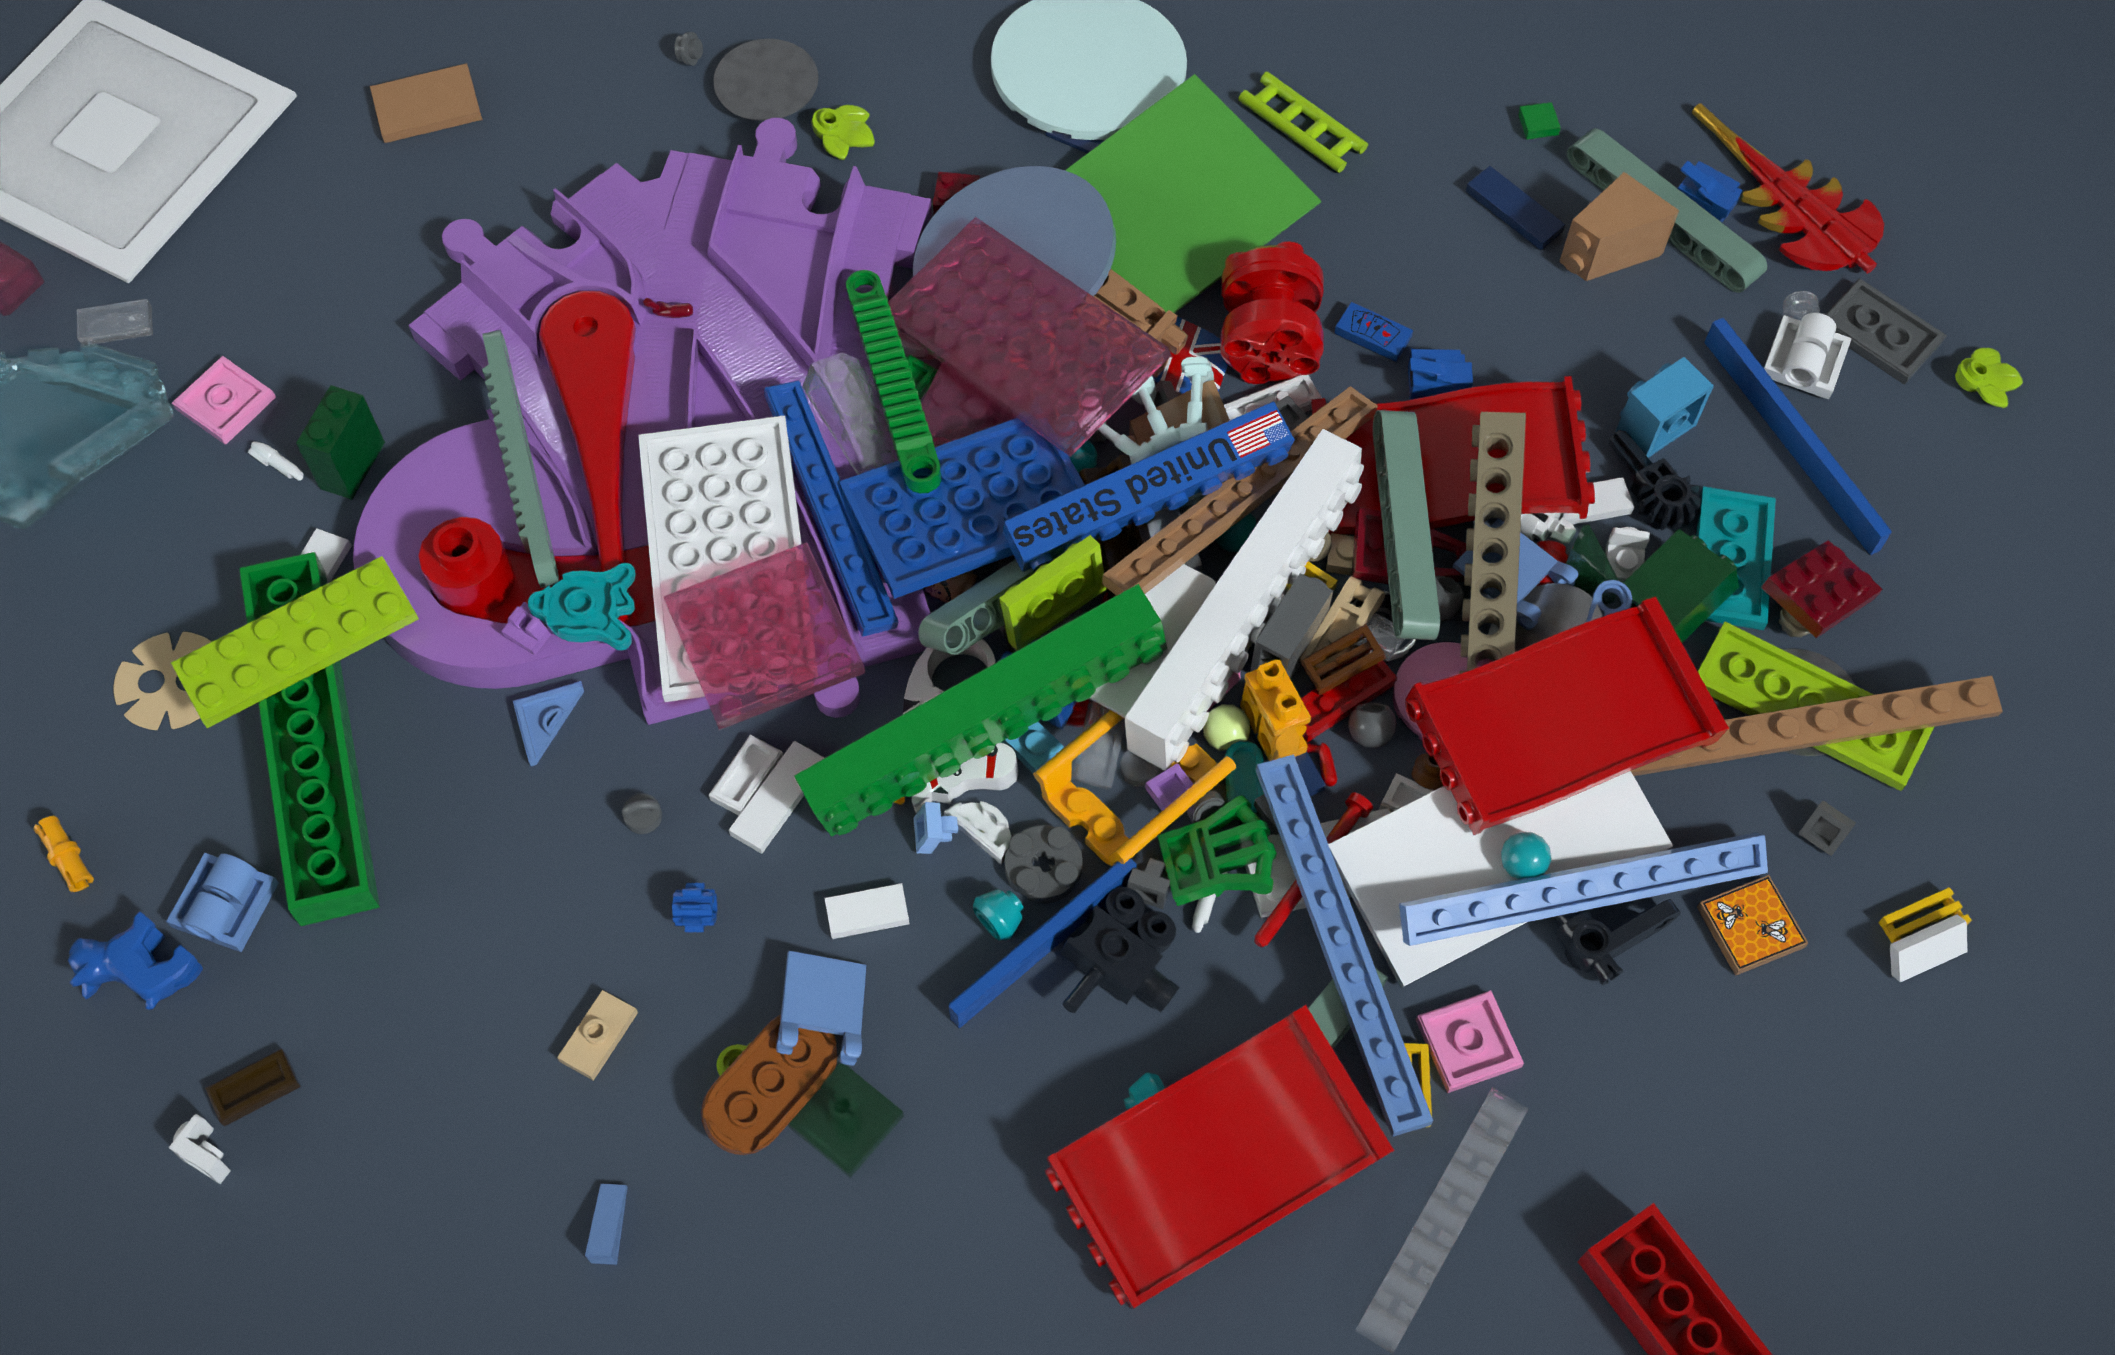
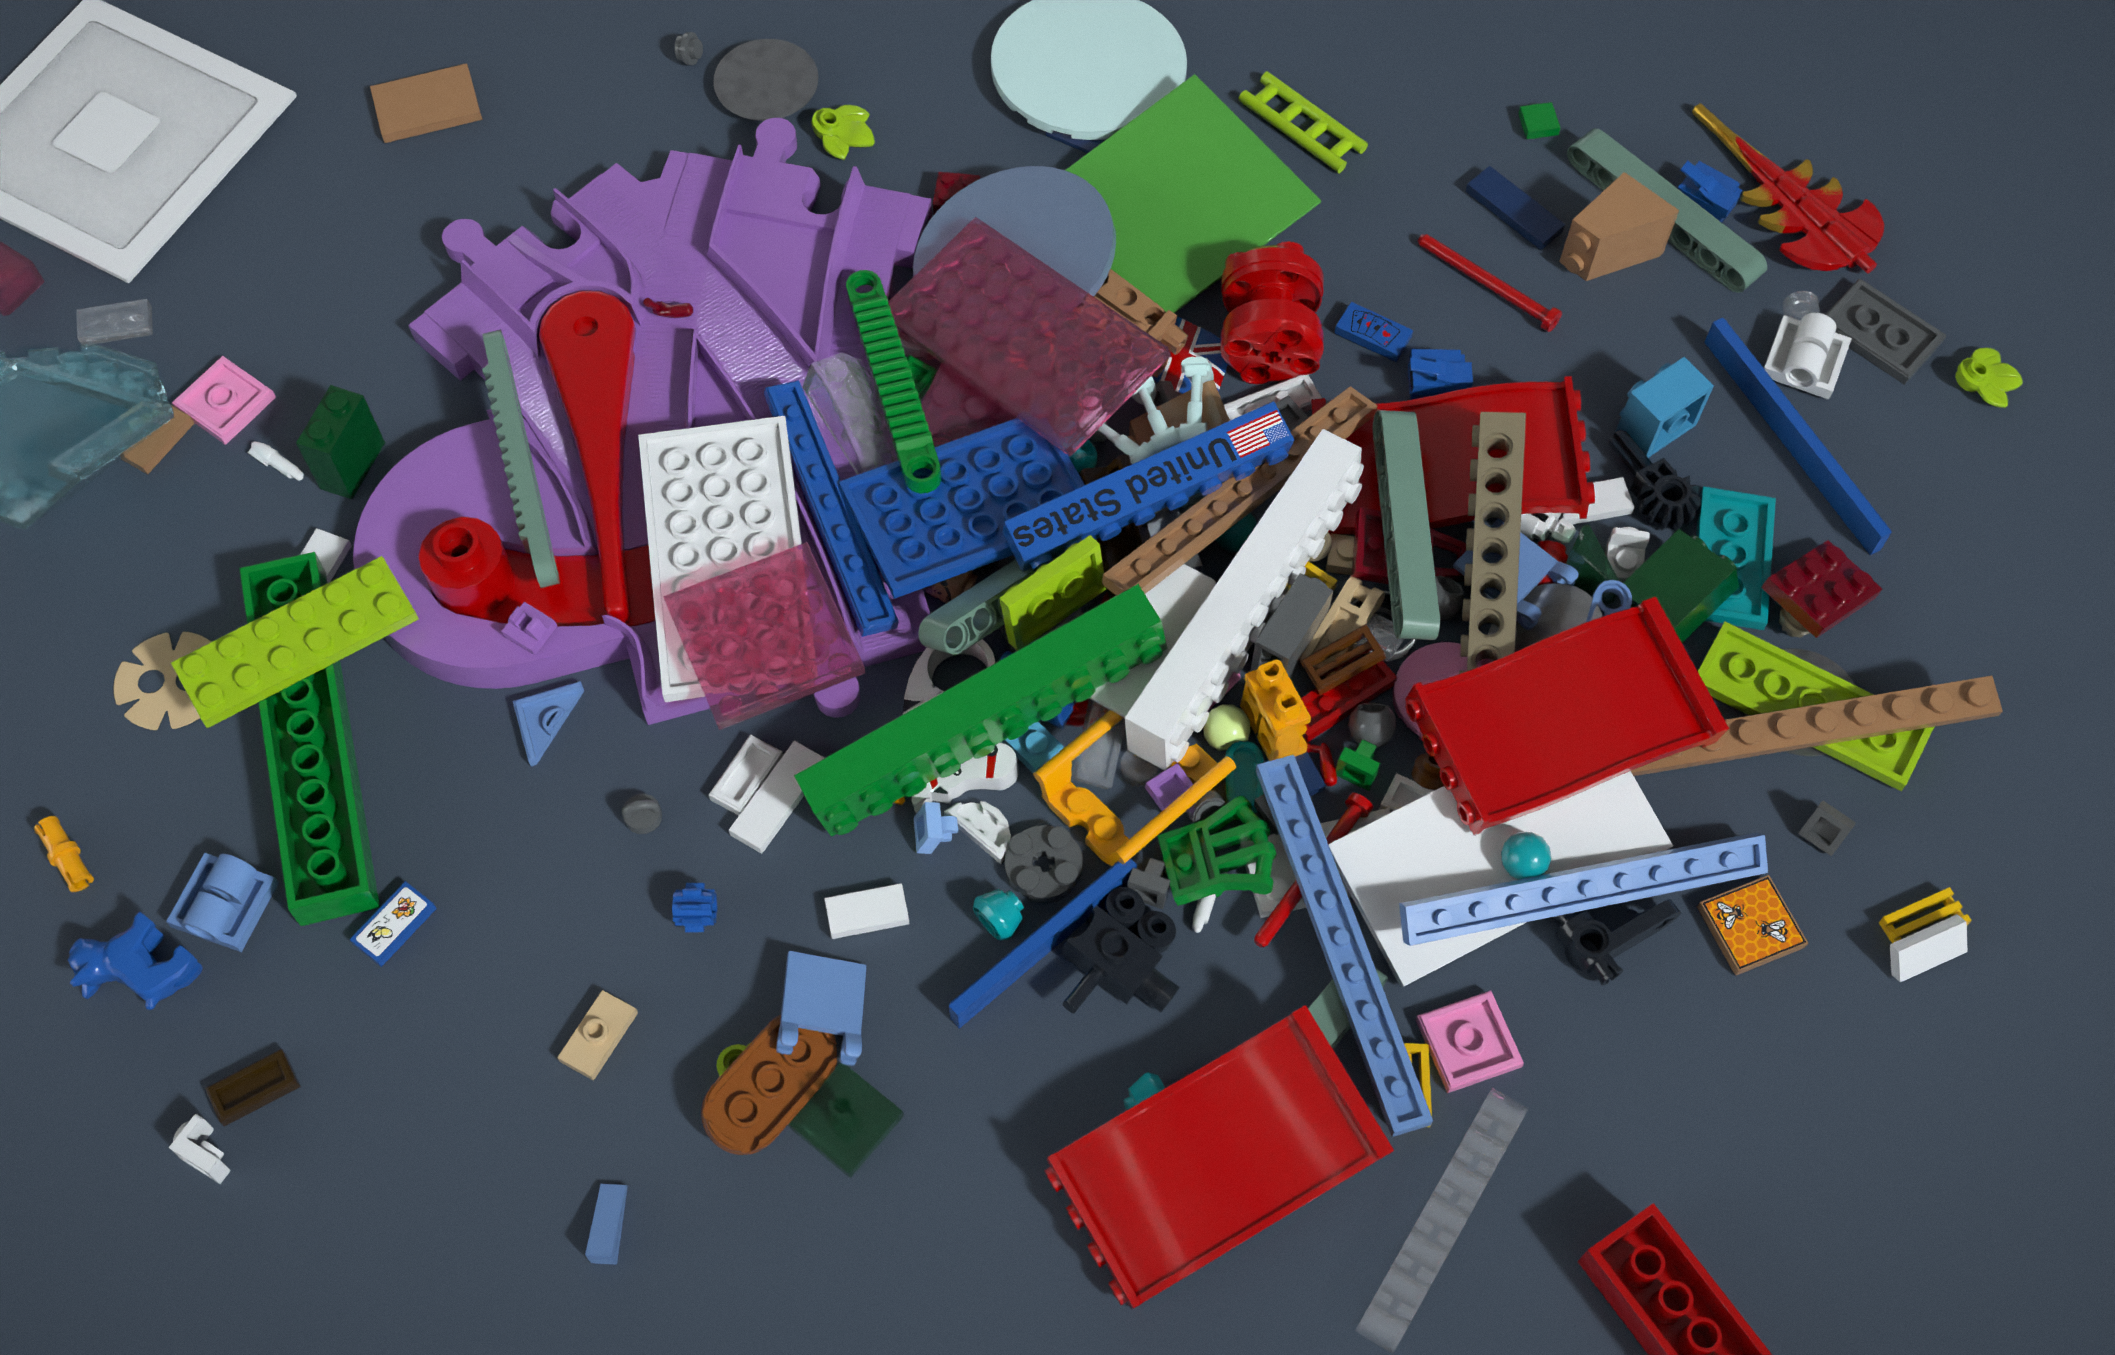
teal tile [528,563,636,651] -> none
none -> medium nougat tile [116,401,195,475]
none -> tile [350,881,437,967]
none -> green tile [1336,739,1380,791]
none -> red bar [1418,234,1562,332]

